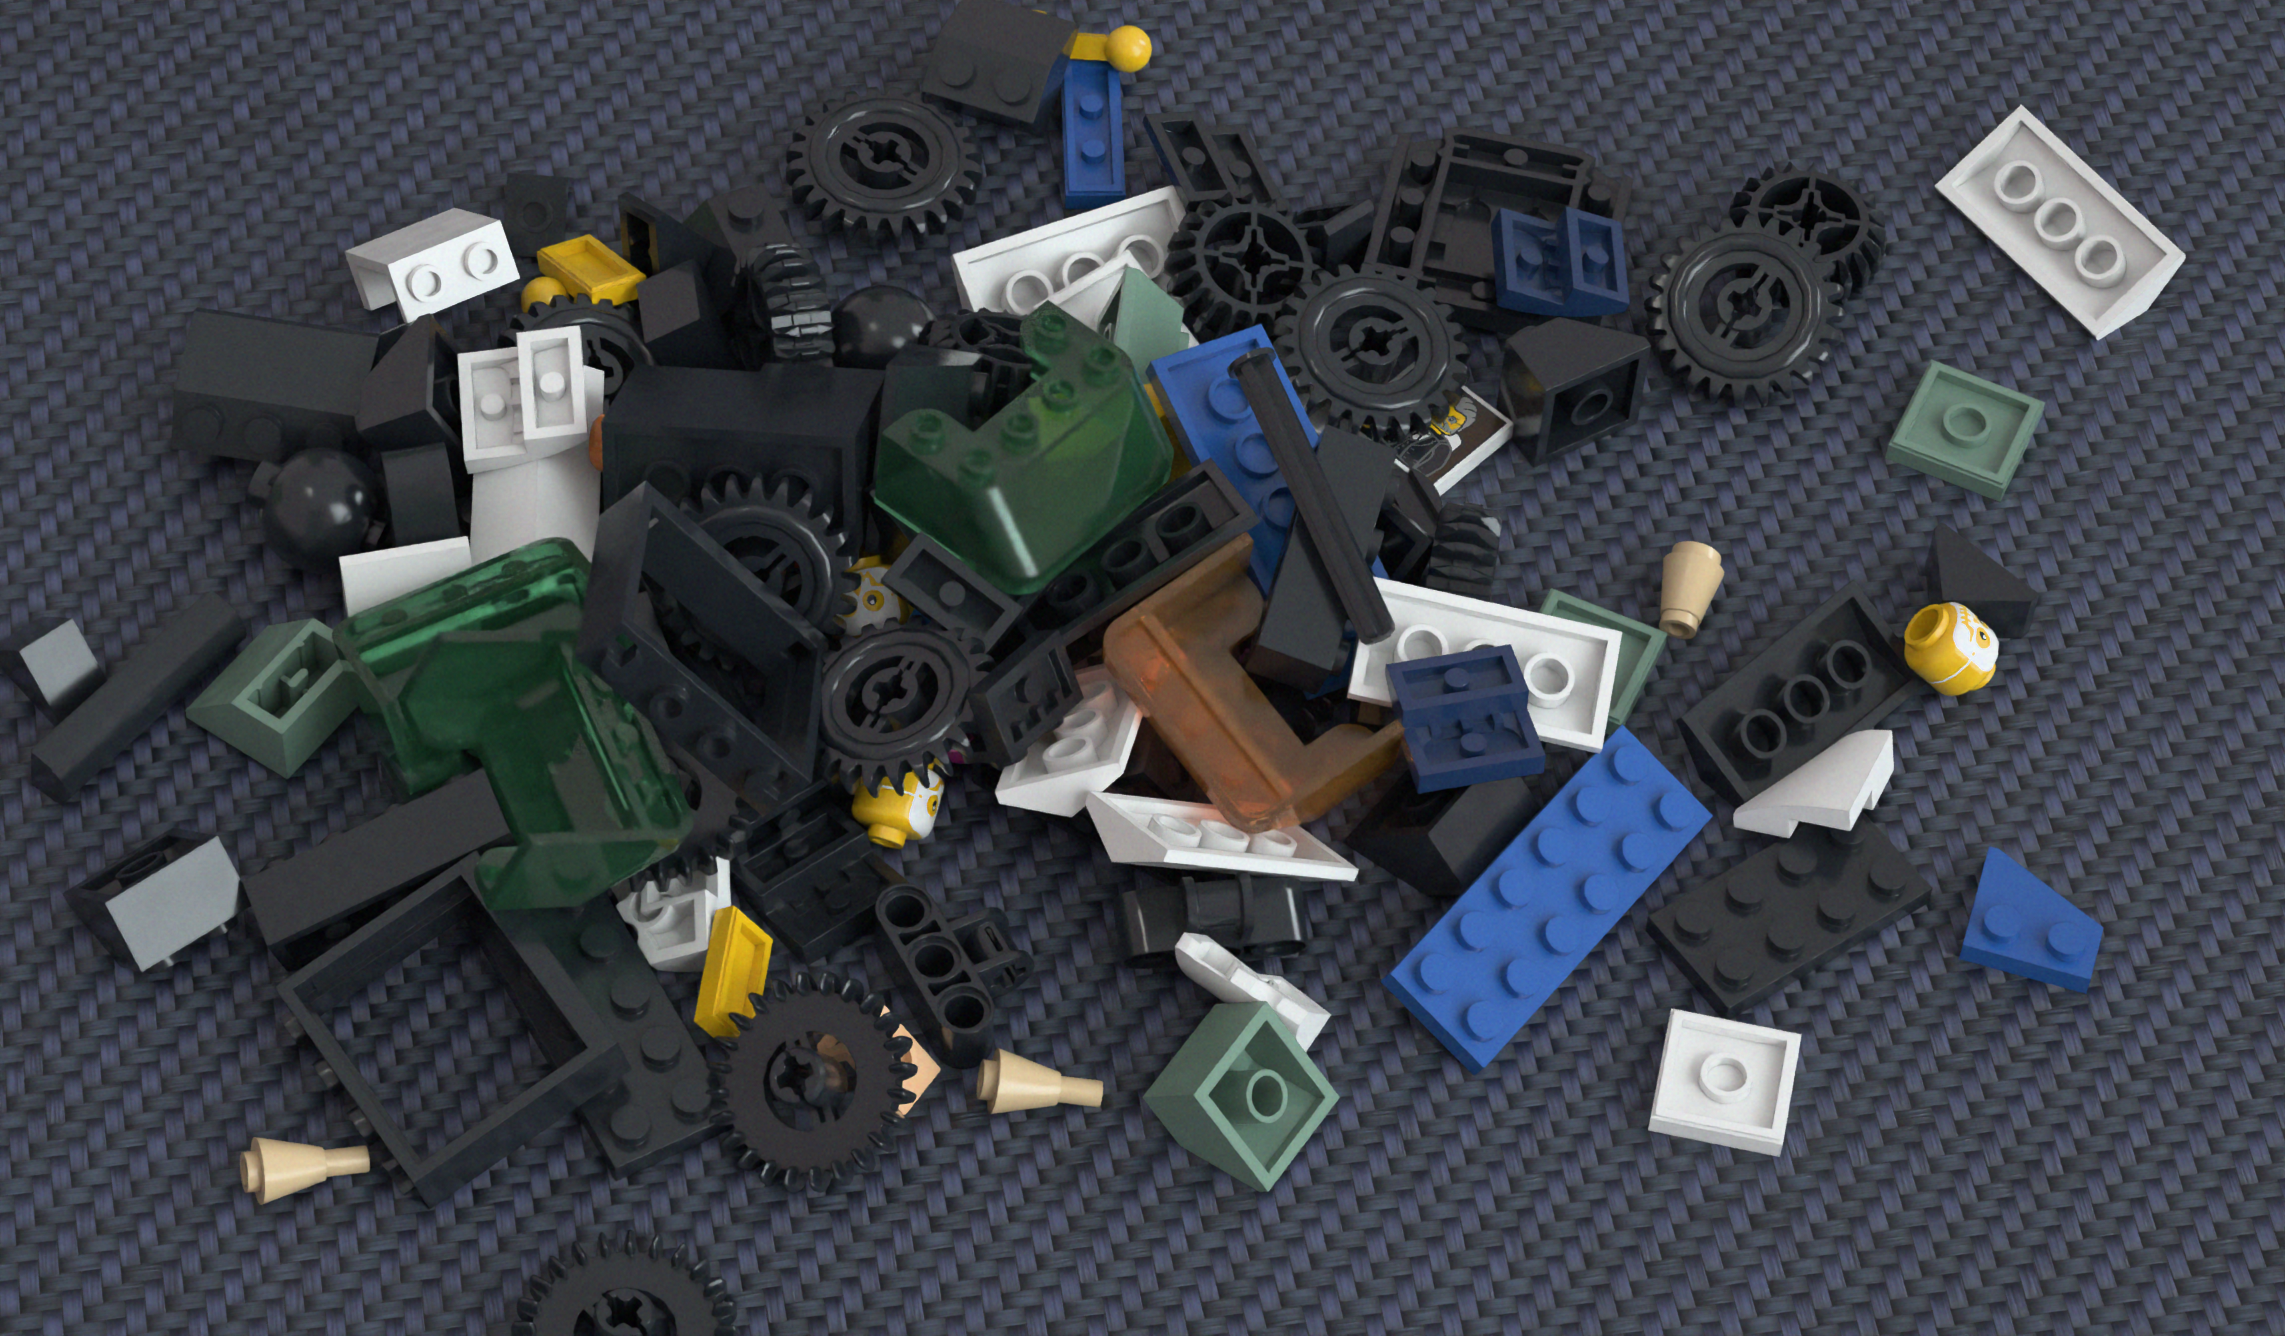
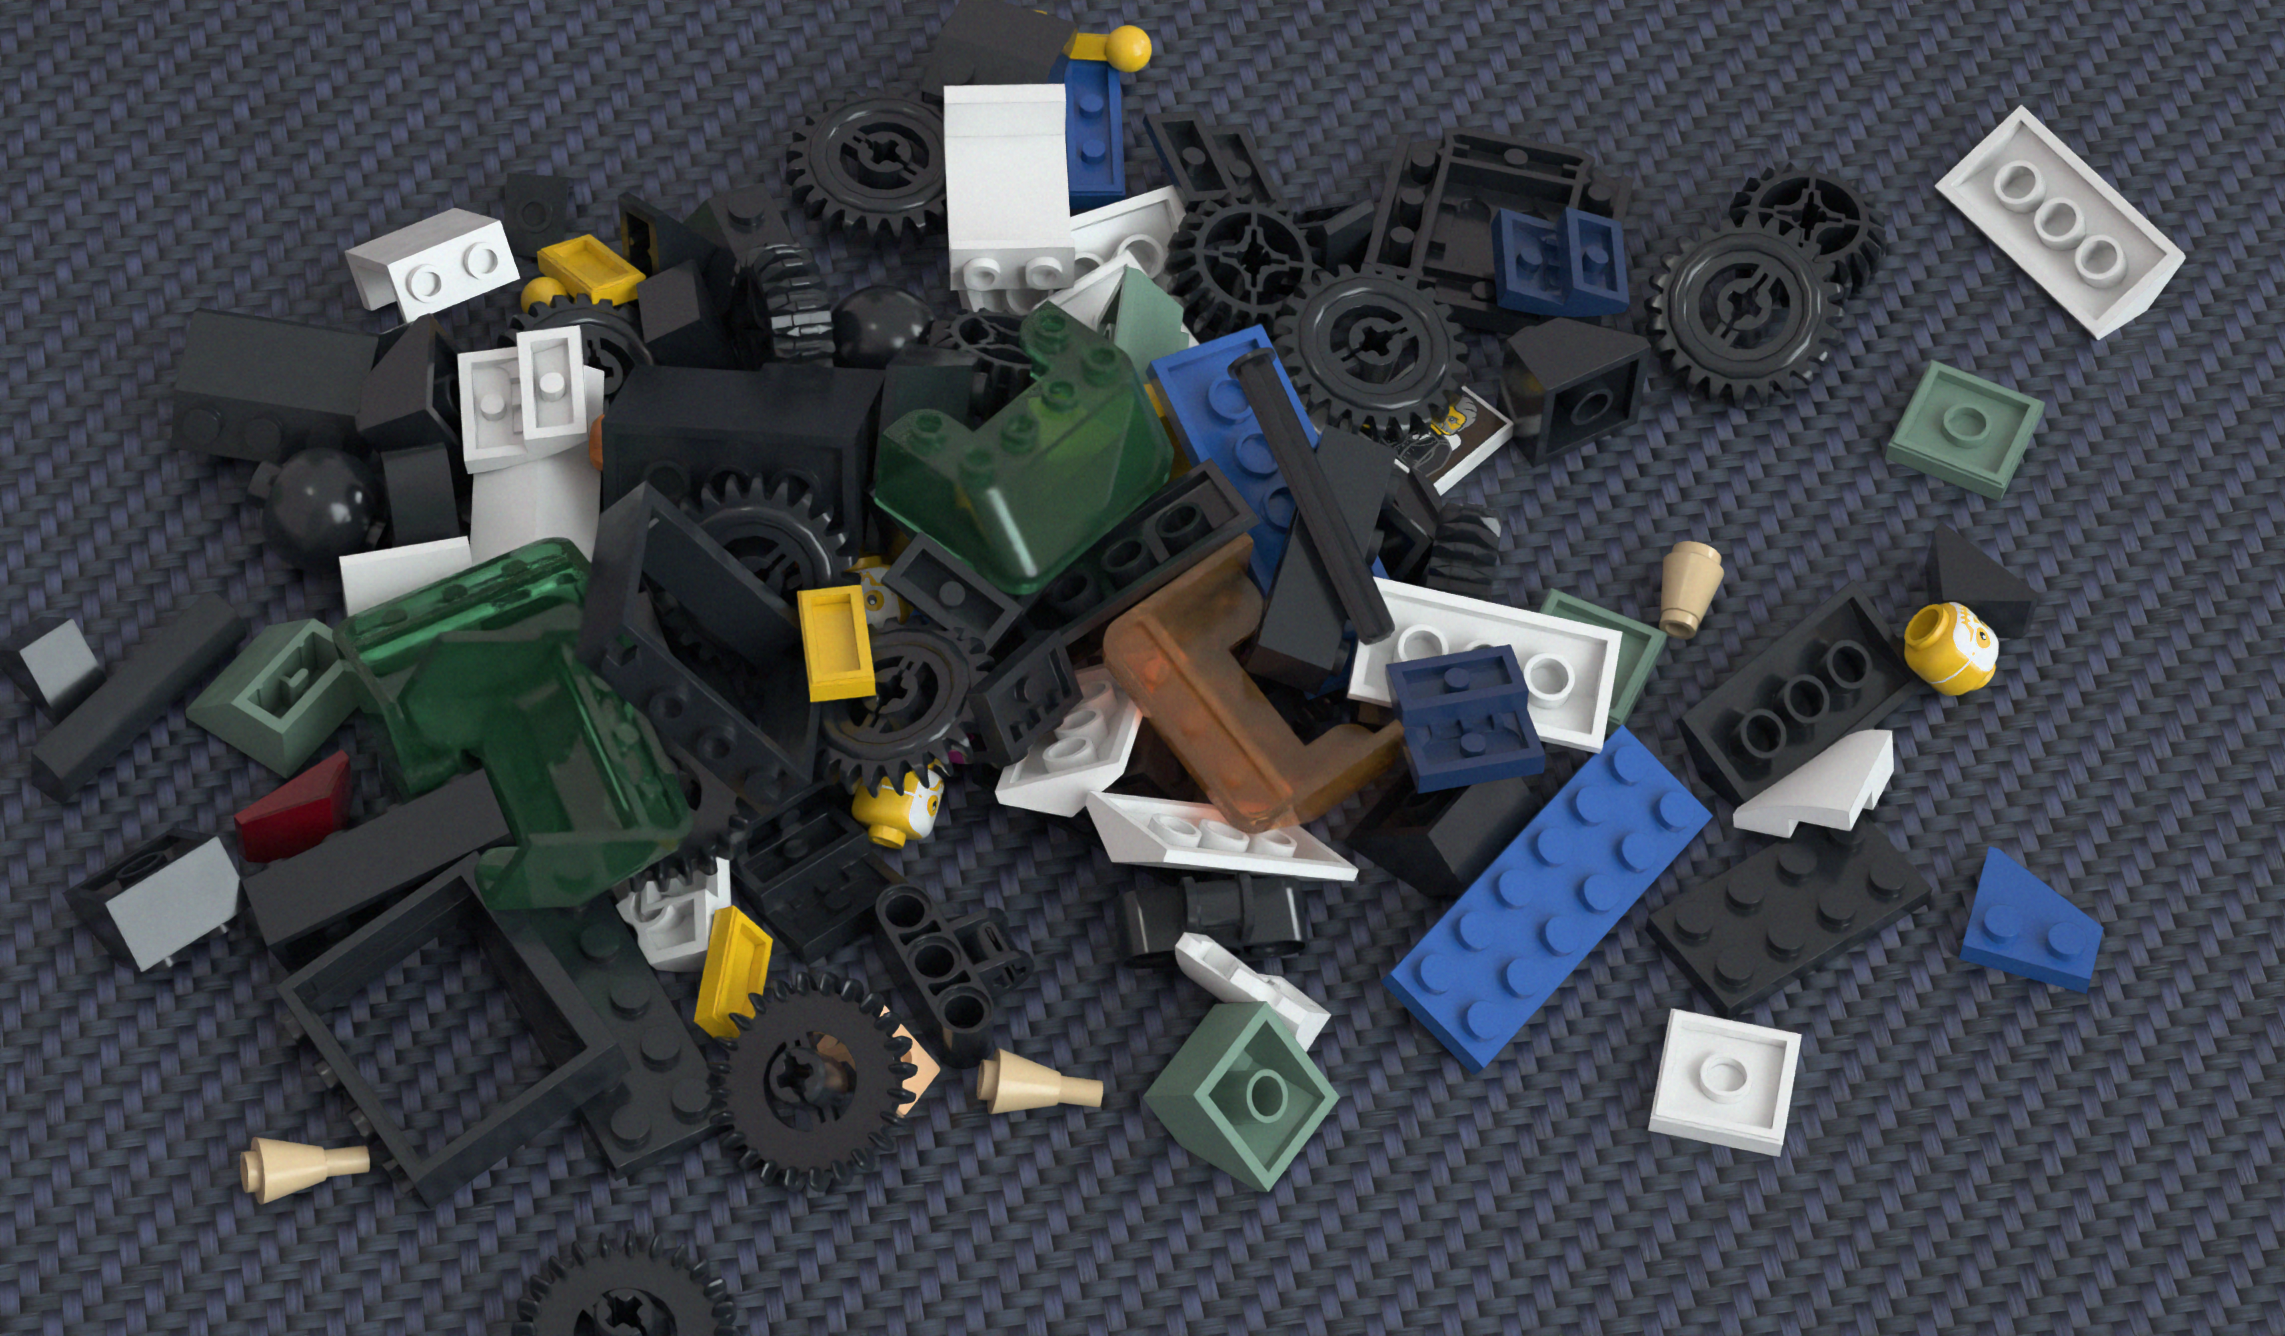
none -> dark red slope [234,749,354,864]
none -> yellow tile [797,585,876,702]
none -> white panel [943,84,1075,291]

